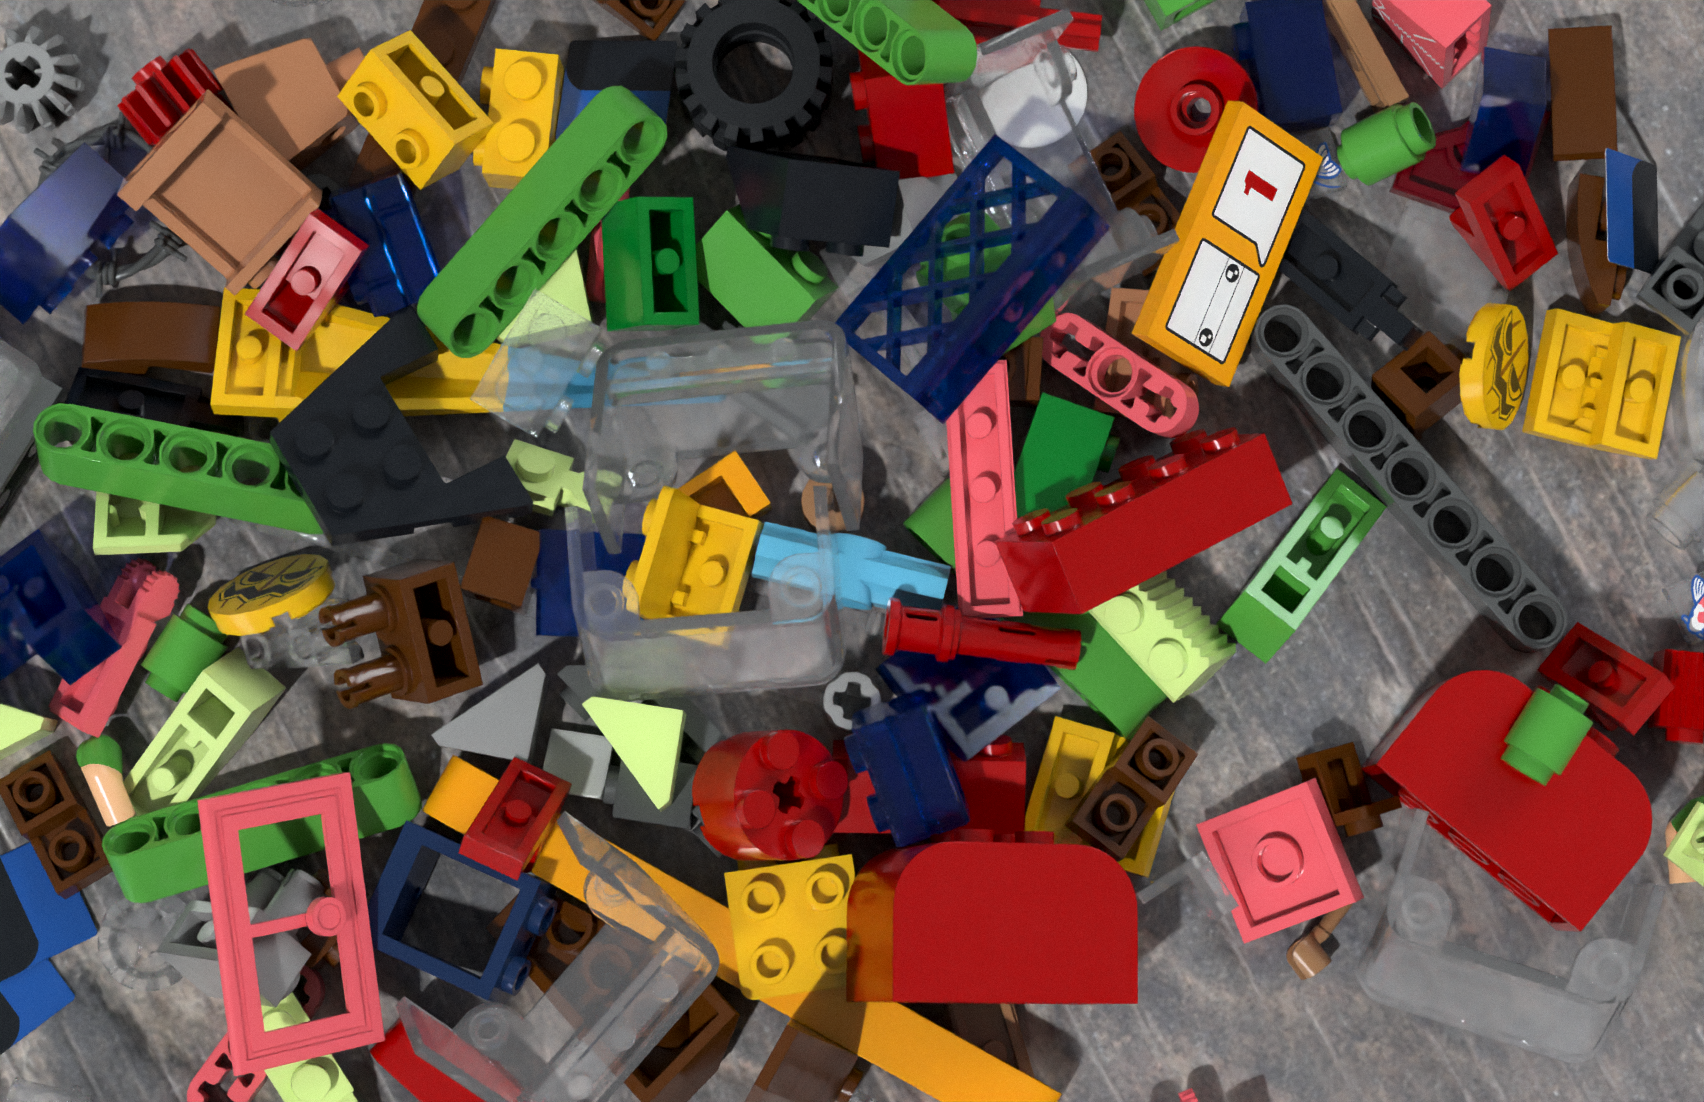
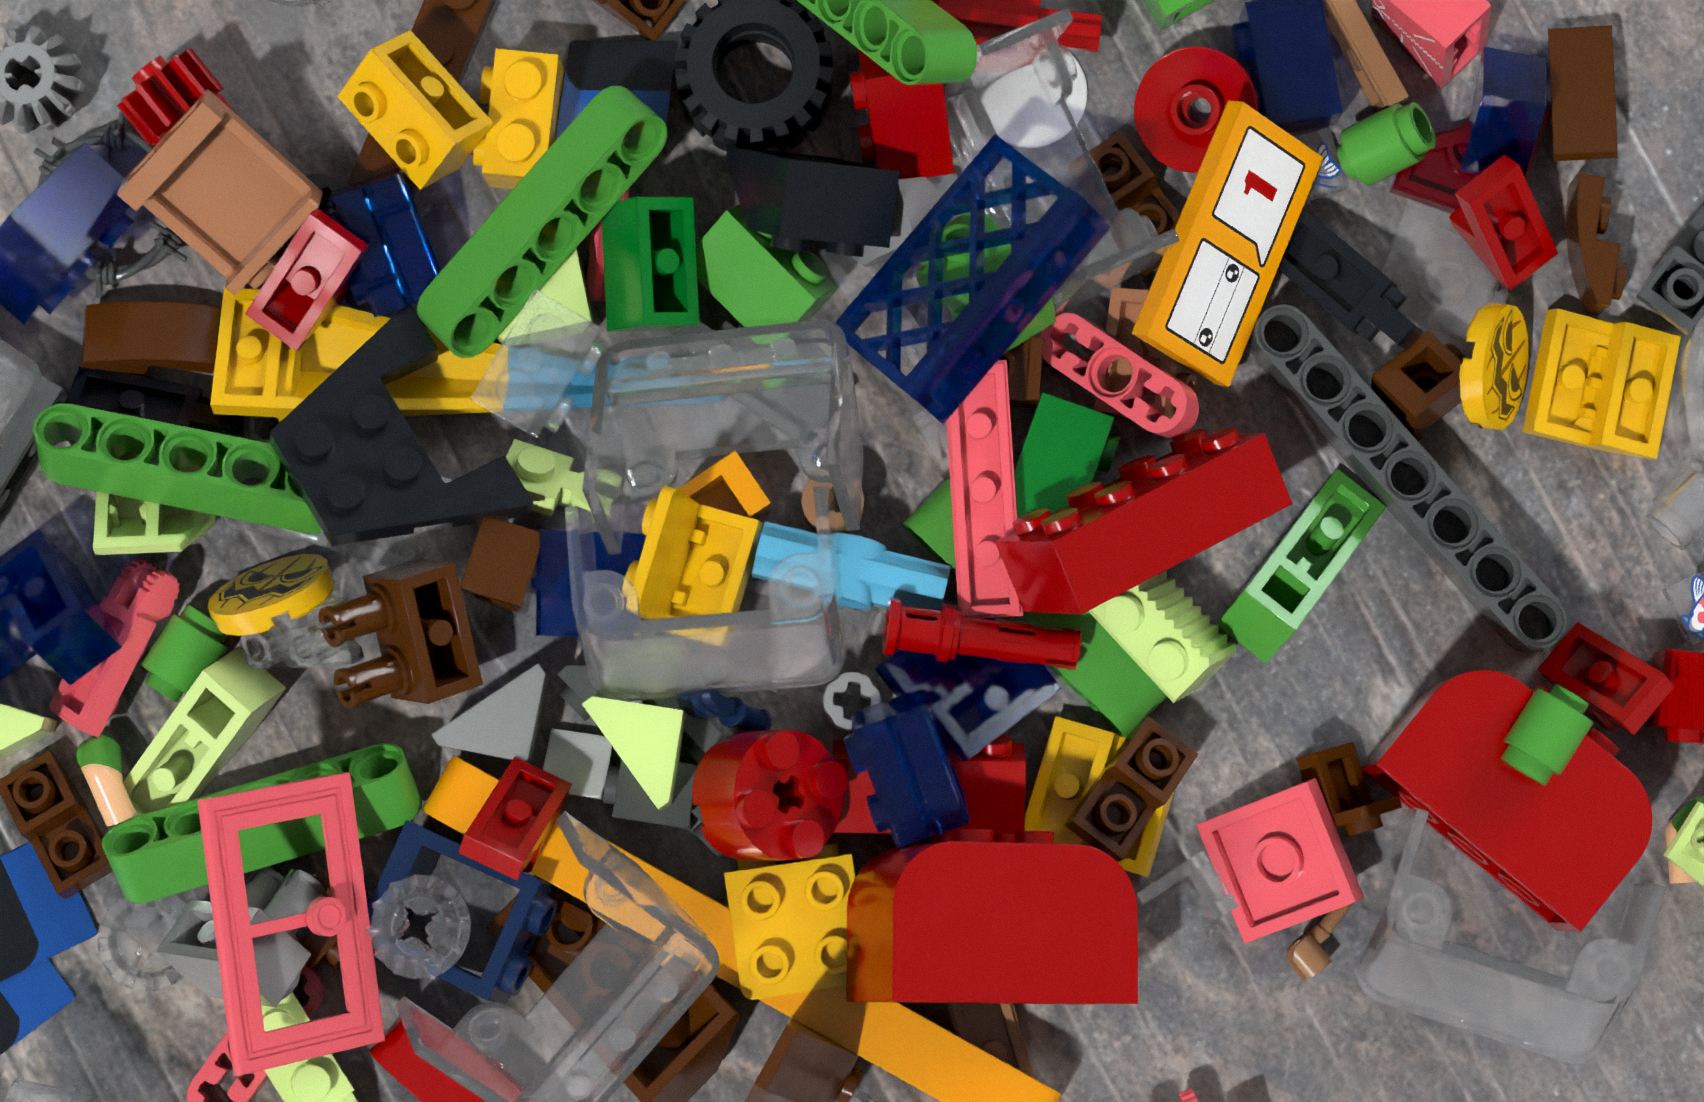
nougat torso [213,38,365,171] -> none
sticker [1605,148,1659,274] -> none
none -> clear gear [366,874,471,979]
none -> dark blue piece [677,689,772,732]

